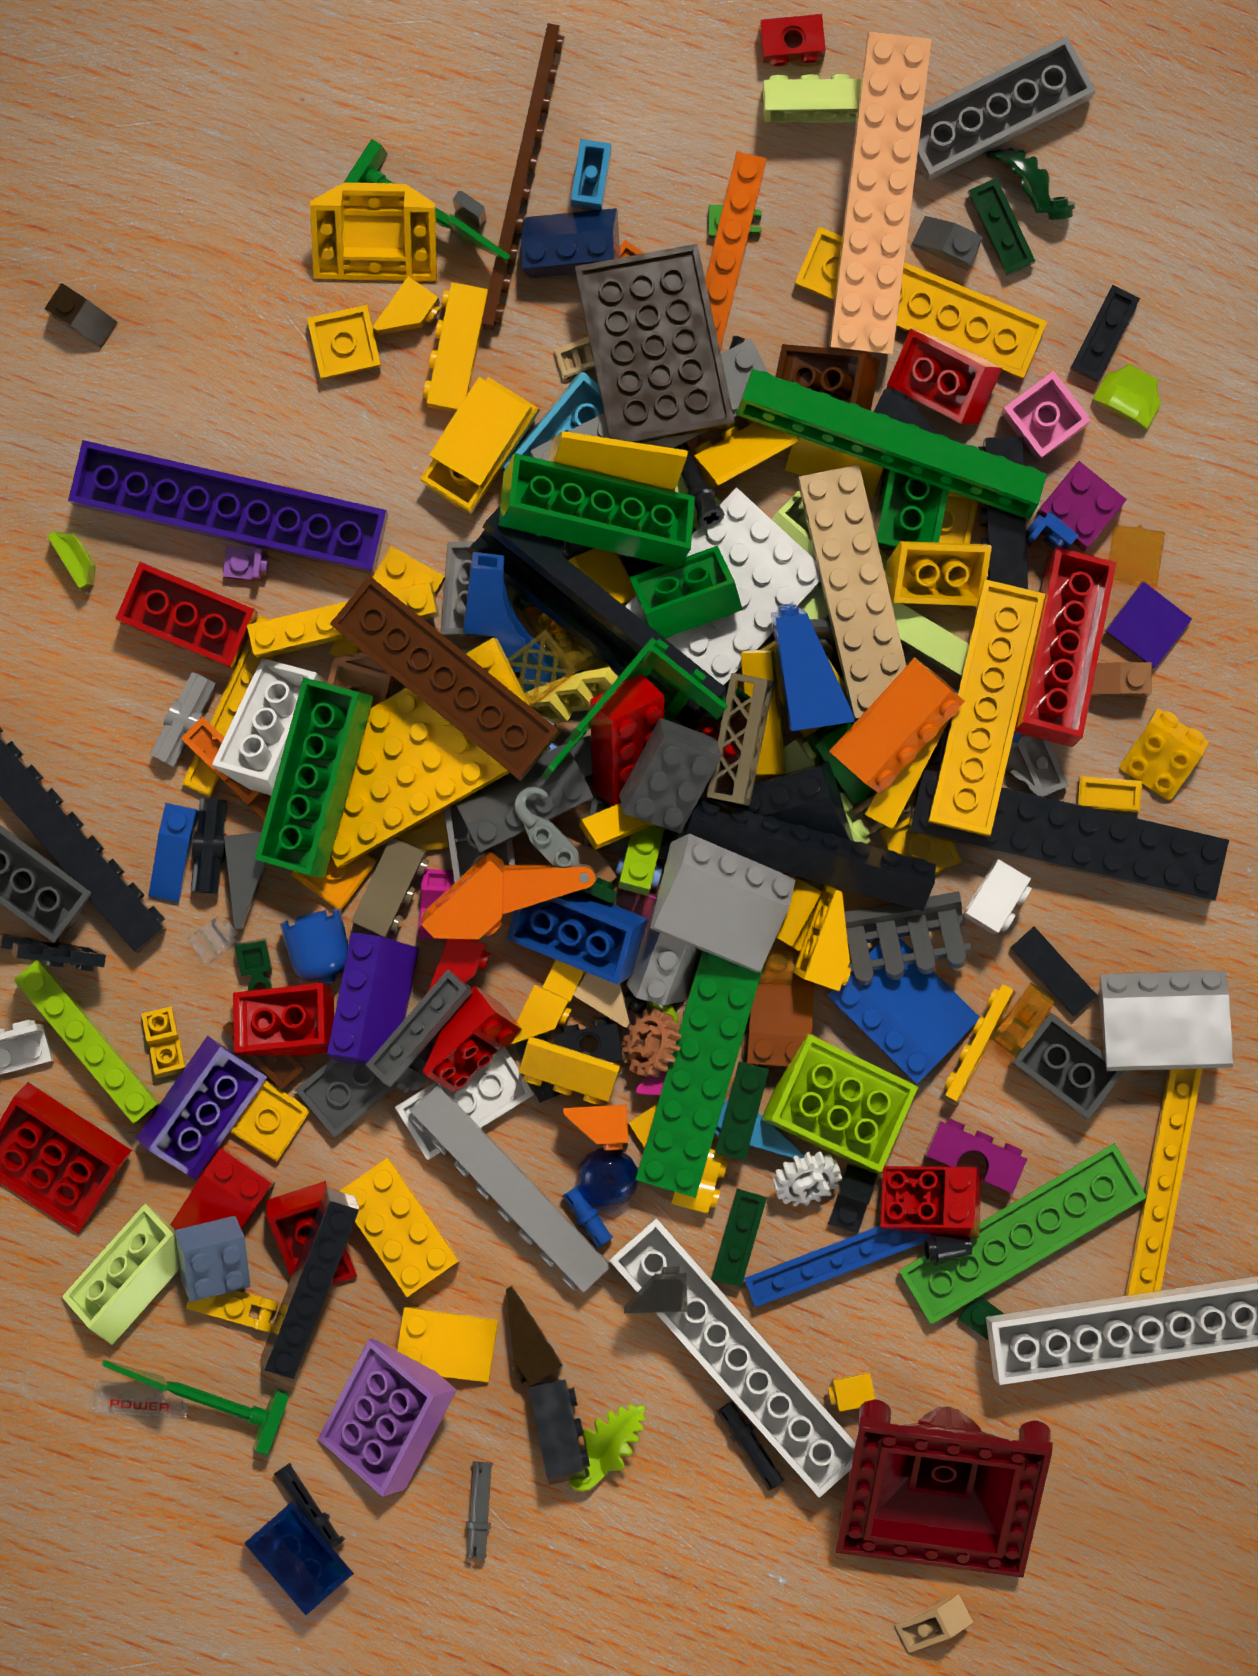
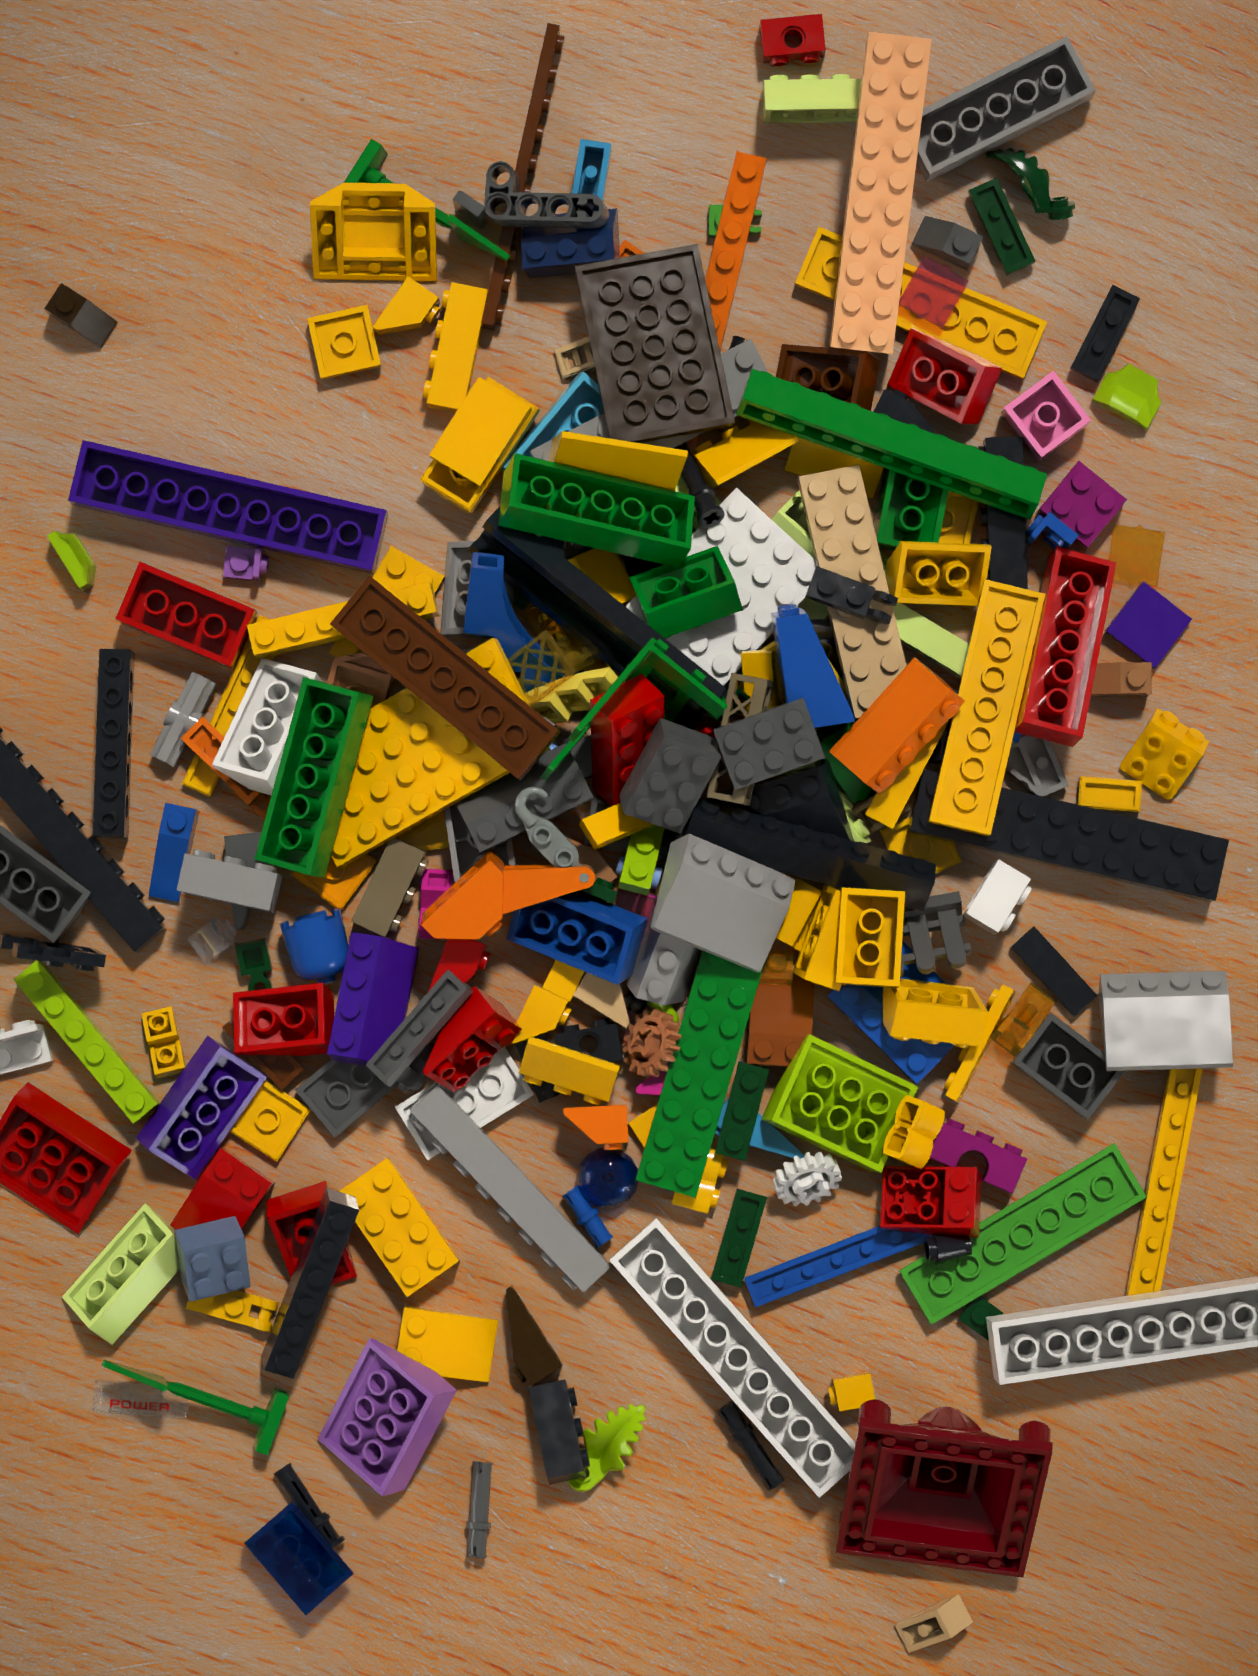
black piece [191,798,228,894] -> none
clear smoke slope [624,1266,688,1313] -> none
black slope [828,1164,877,1234] -> none
none -> black brick [93,649,135,839]
none -> light grey brick [177,849,283,913]
none -> dark grey beam [484,161,609,229]
none -> dark grey plate [713,697,825,790]
none -> black hinge [805,566,898,624]
none -> yellow slope [836,887,905,988]
none -> yellow slope [883,978,988,1048]
none -> yellow brick [883,1095,945,1169]
none -> clear pink piece [899,256,969,328]

